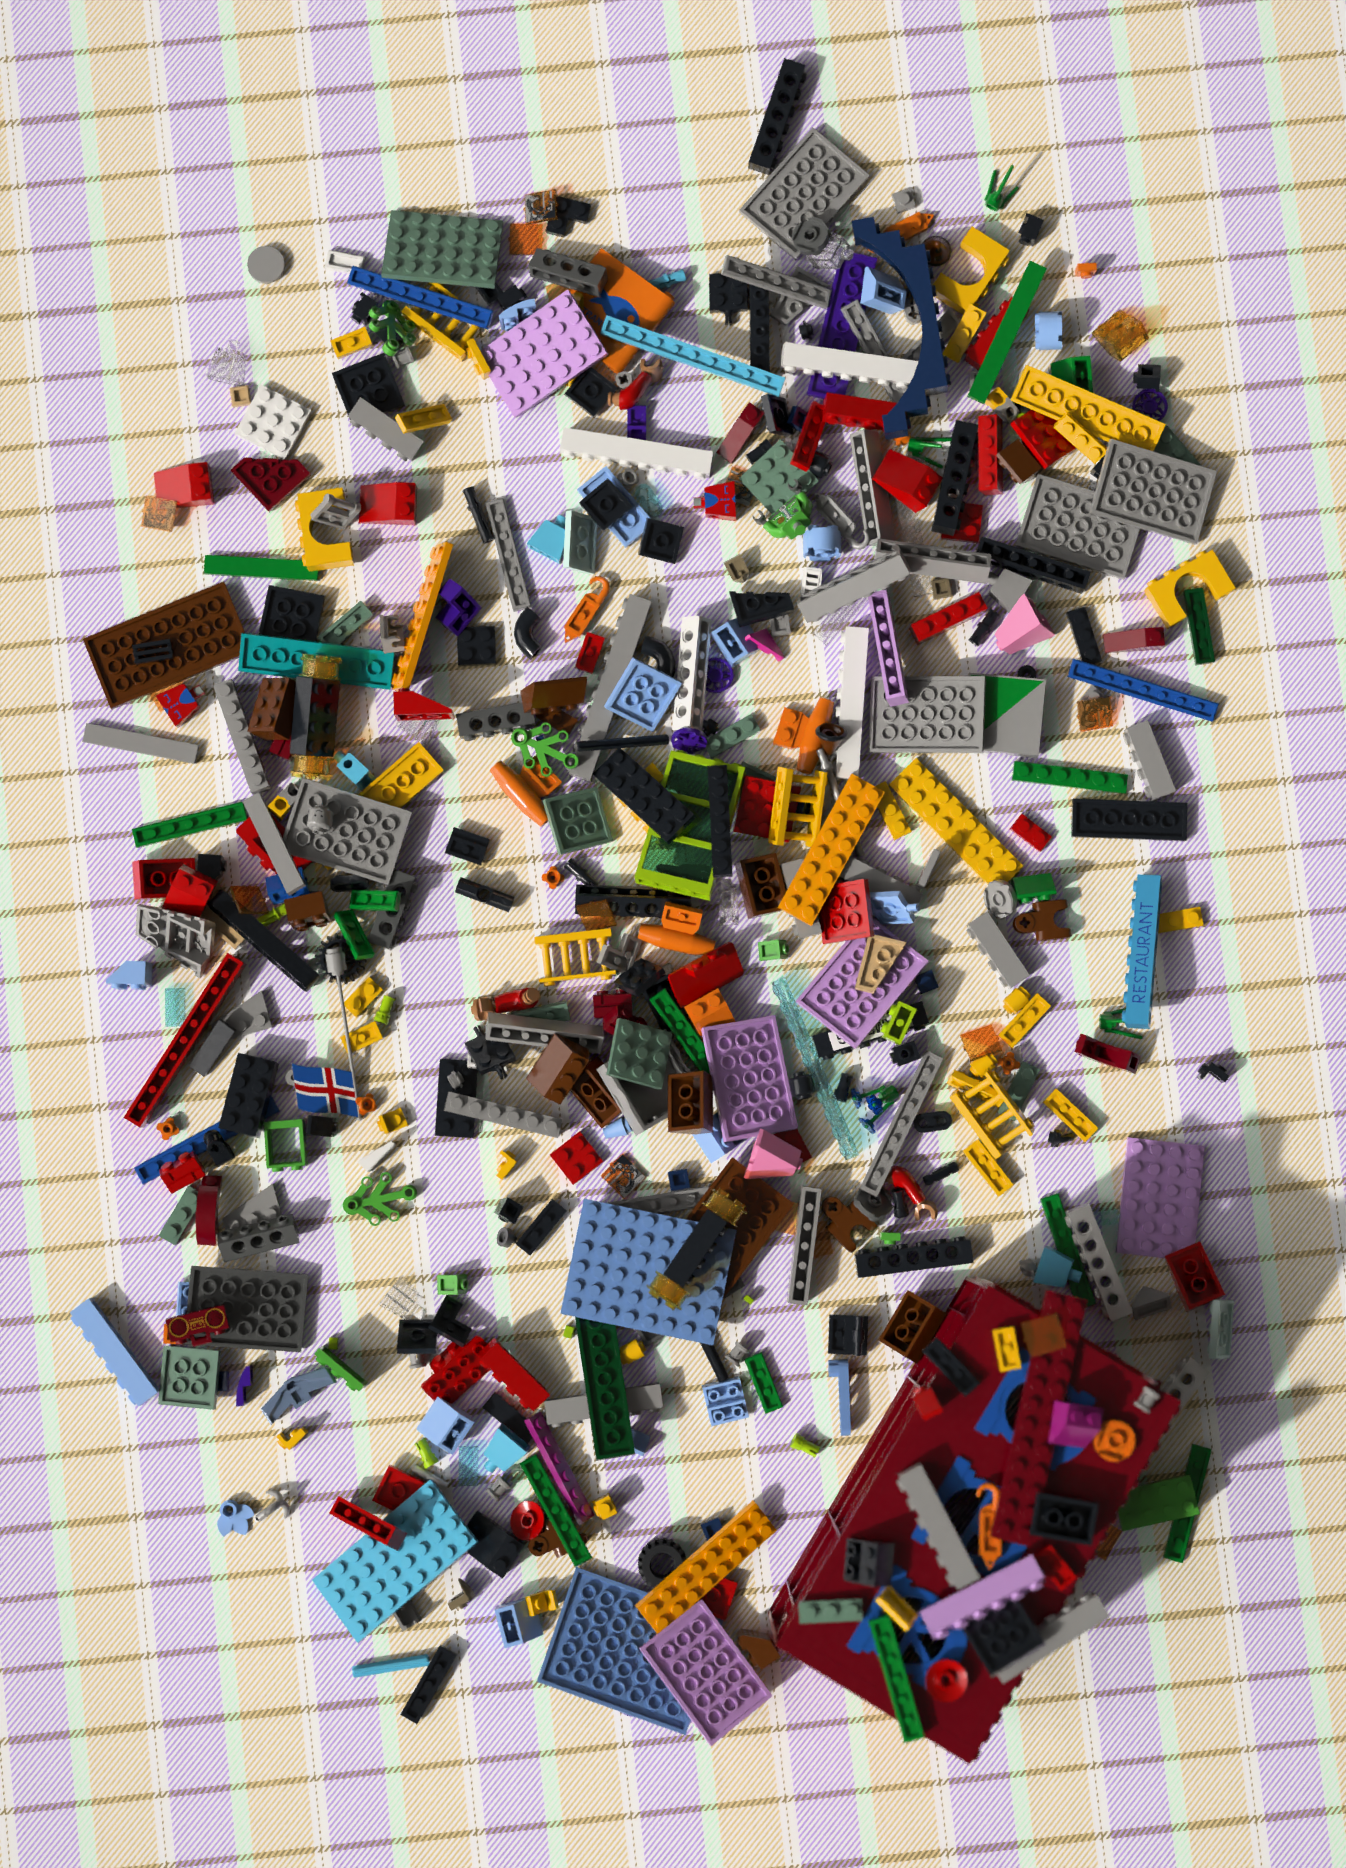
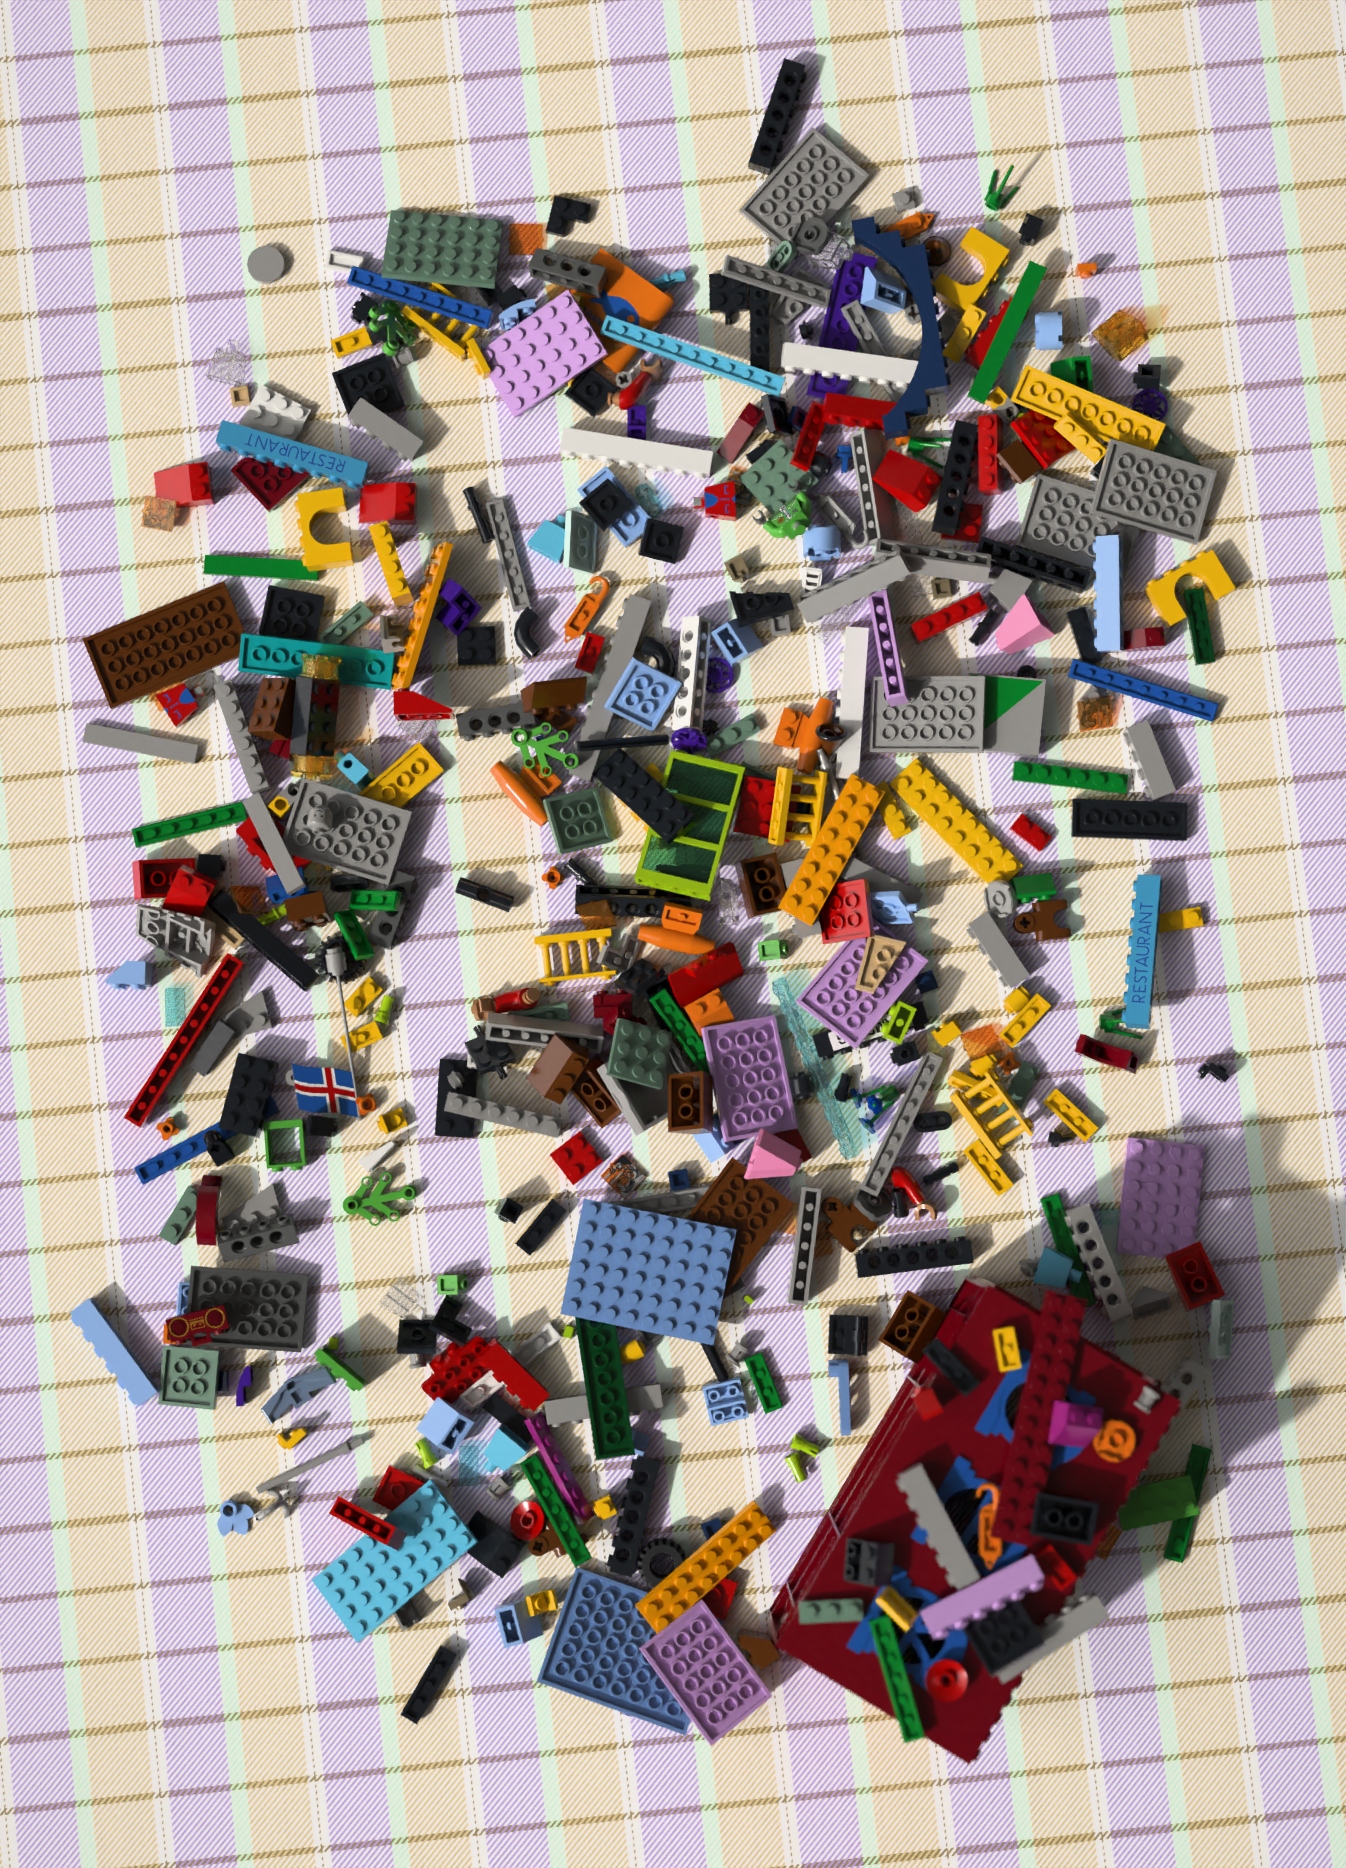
black tile [132,639,174,665] -> none
red brick [159,1151,206,1194] -> none
light grey plate [311,493,361,530] -> none
medium azure axle [352,1654,430,1678] -> none
yellow plate [395,404,452,434] -> none
black plate [445,827,490,866] -> none
yellow bracket [496,1150,518,1180] -> none
dark grey tile [496,1227,517,1248] -> none
piece [523,189,559,225] -> none
light blue cone [603,1117,633,1139] -> none
light grey plate [617,467,639,490] -> none
brick [646,1188,748,1310] -> none
black plate [708,765,733,878] -> none
dark pink tile [745,628,785,662] -> none
bright green plate [880,1232,901,1245] -> none
light grey tile [916,849,941,889] -> none
clear orange piece [1021,1314,1066,1357] -> none
none -> dark azure brick [215,420,370,489]
none -> light grey bar [256,1436,365,1494]
none -> yellow arch [368,520,414,607]
none -> white tile [460,1322,562,1411]
none -> black brick [606,1454,660,1577]
none -> sand green plate [767,241,797,273]
none -> lime pin [784,1452,808,1483]
none -> blue piece [835,445,853,473]
none -> yellow brick [930,1019,962,1048]
none -> light blue brick [1093,535,1124,653]

